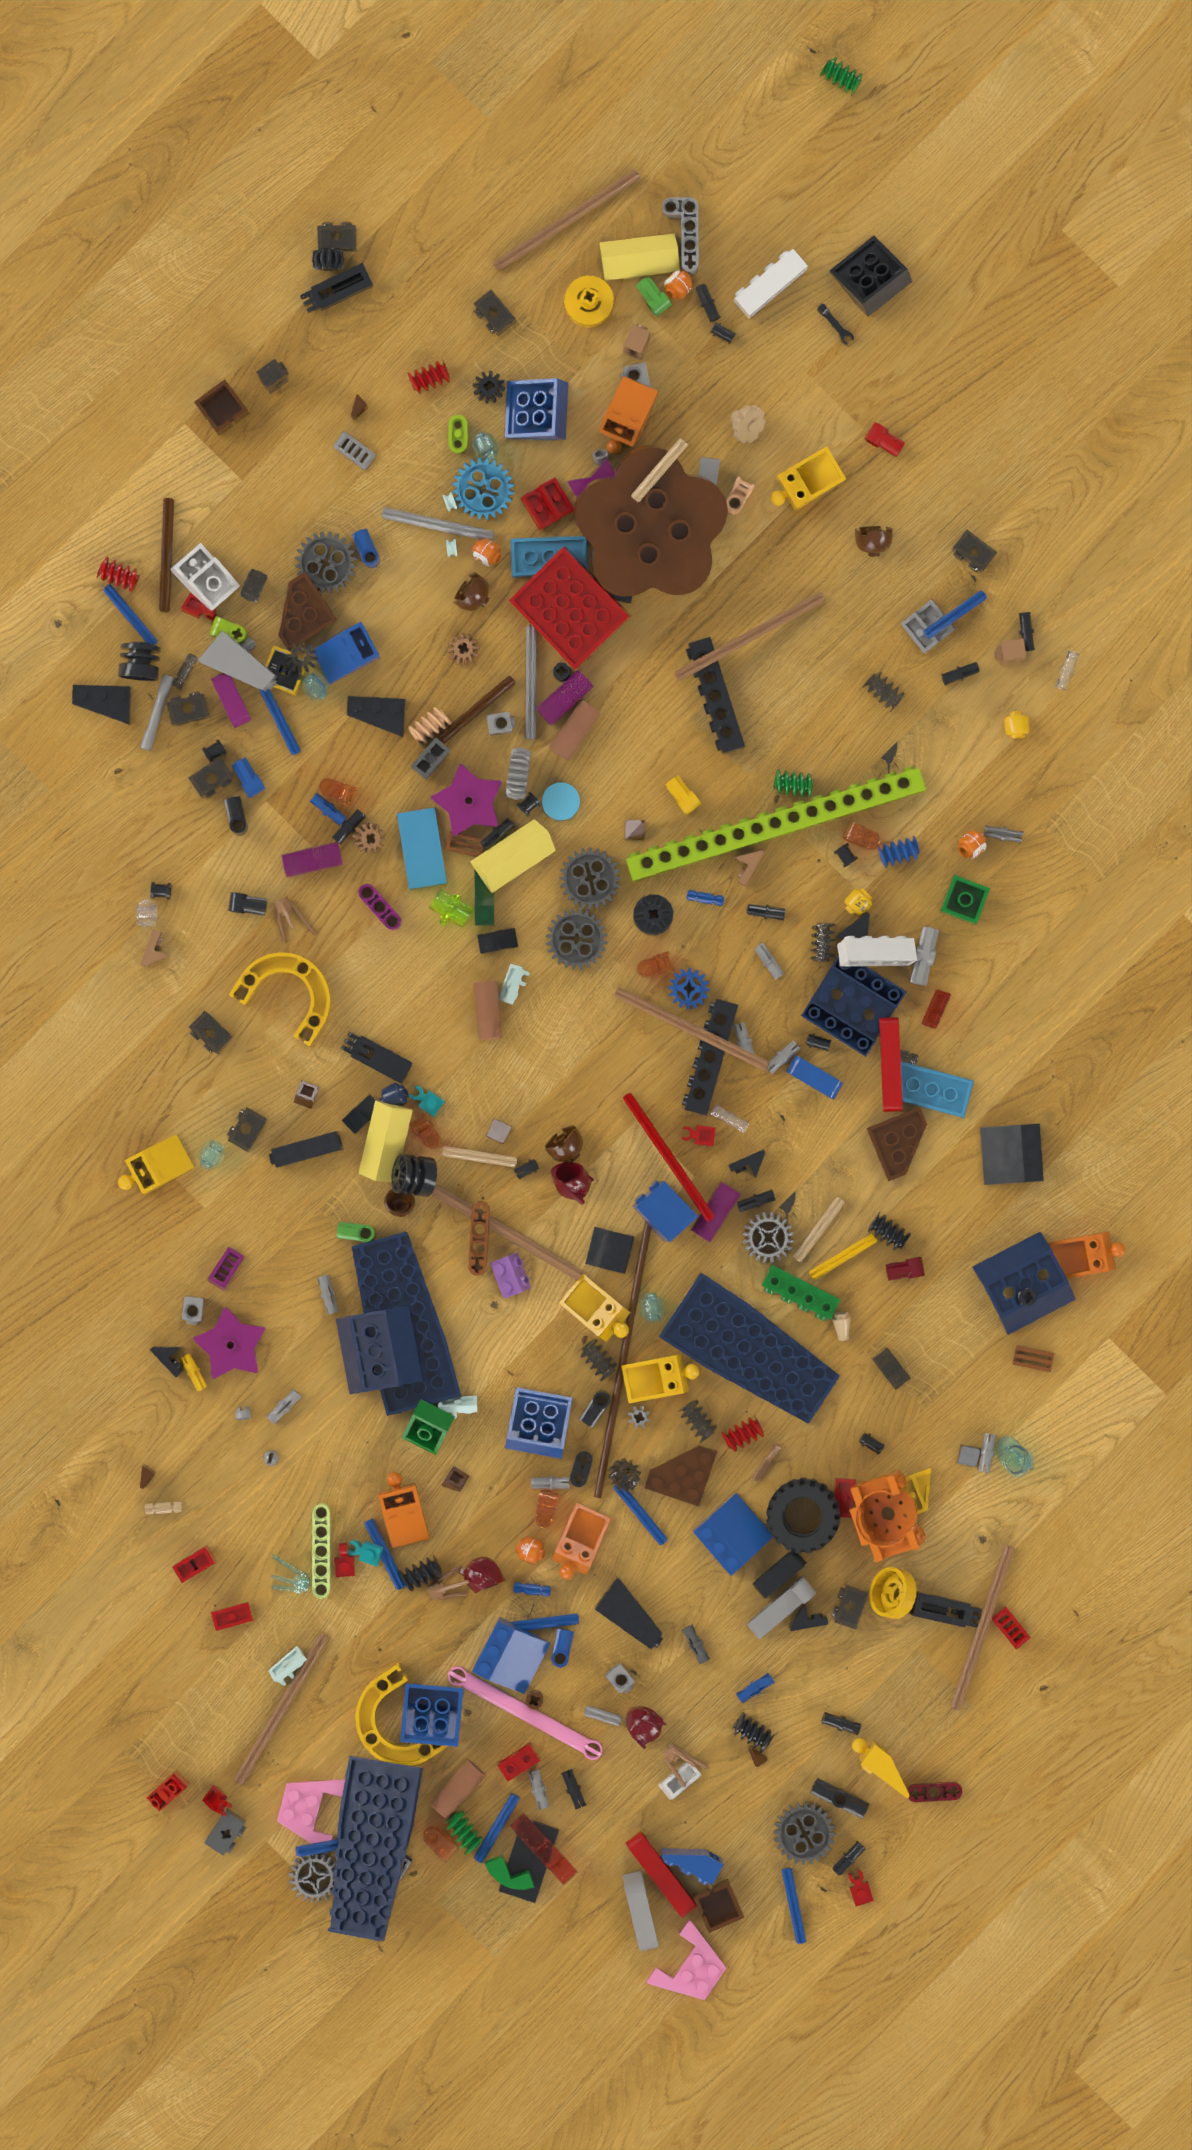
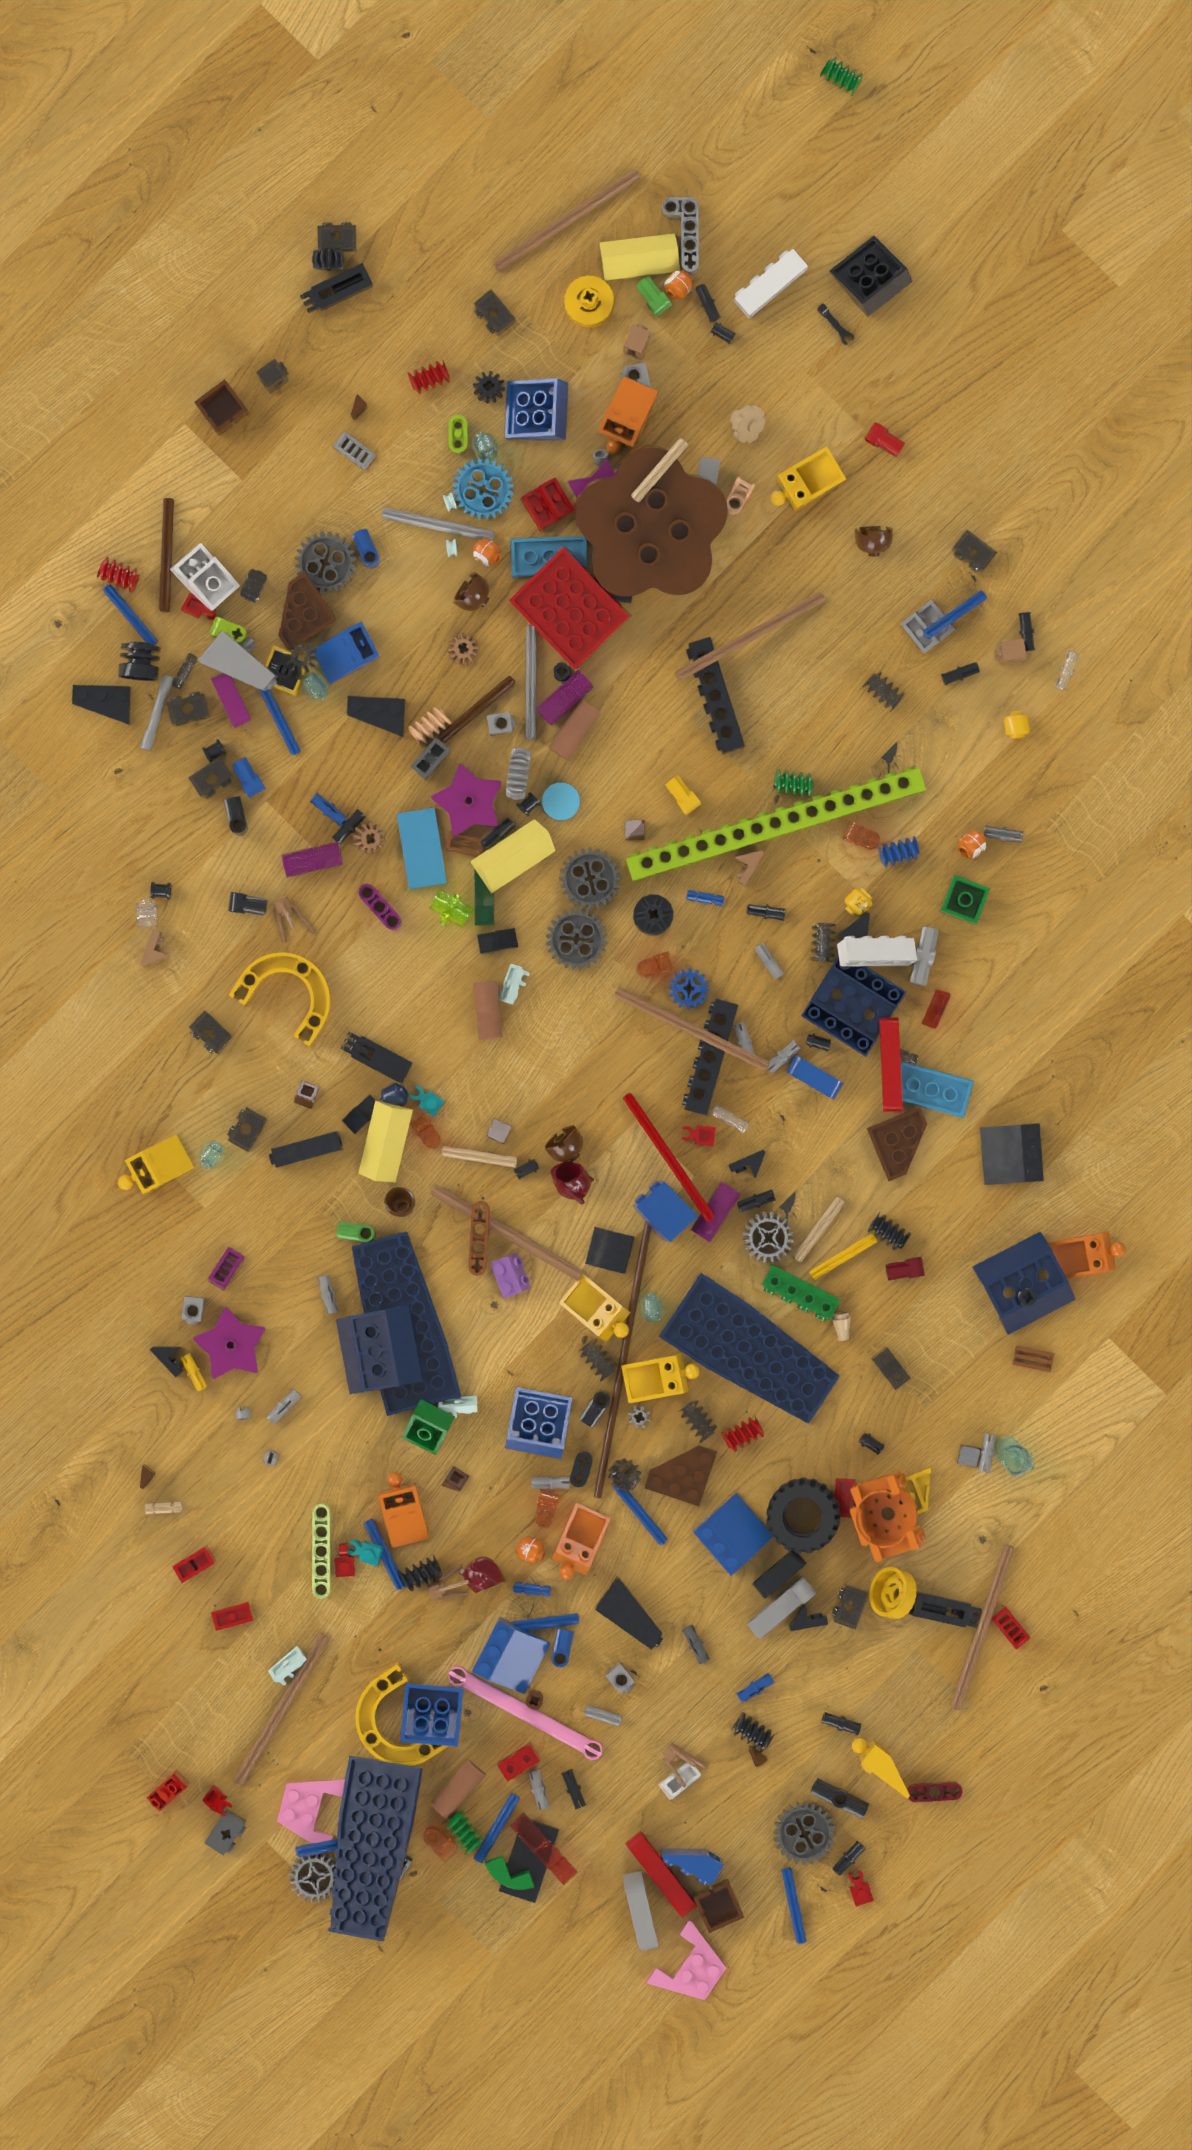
clear light blue plant [271,1555,311,1593] -> none
clear orange piece [319,778,357,806] -> none
black wheel [391,1153,437,1197] -> none
dark red helmet [626,1706,667,1749] -> none
medium nougat piece [752,1444,781,1481] -> none
black bush [834,843,858,868] -> none

